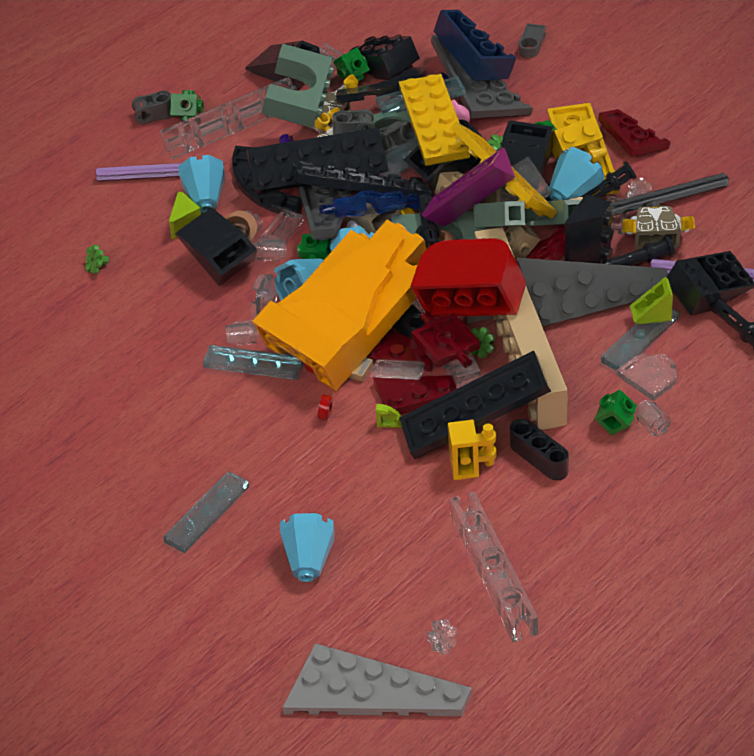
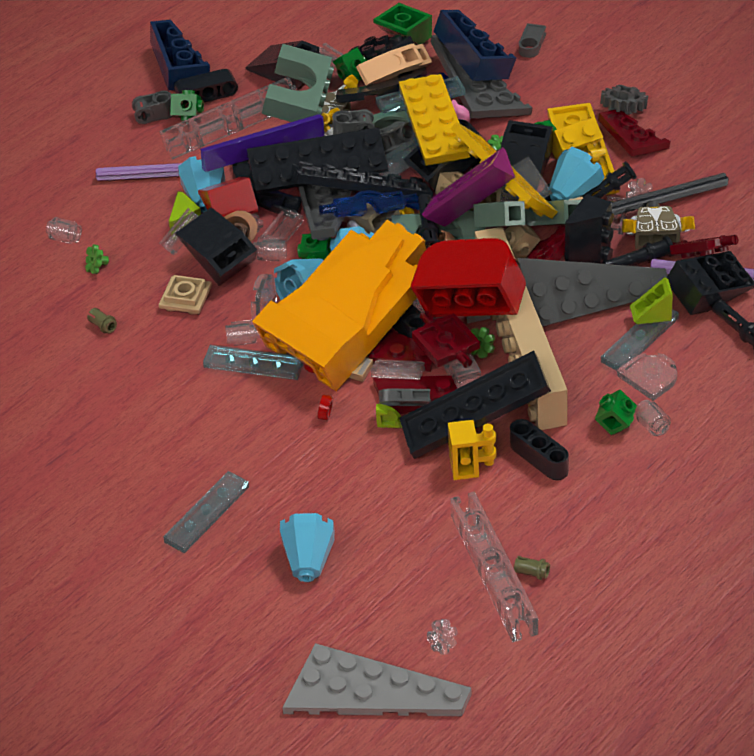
none -> clear brick [46,217,82,244]
none -> olive pin [87,308,117,333]
none -> dark blue wedge [150,19,210,91]
none -> clear tile [159,208,198,256]
none -> tan piece [159,275,212,314]
none -> black beam [173,69,238,106]
none -> red slope [198,177,258,217]
none -> dark purple tile [200,114,324,172]
none -> light nougat slope [356,43,432,86]
none -> green slope [373,3,432,45]
none -> dark grey piece [379,389,431,406]
none -> olive pin [514,556,550,580]
none -> dark grey gear [600,85,648,114]
none -> dark red plate [670,235,739,258]

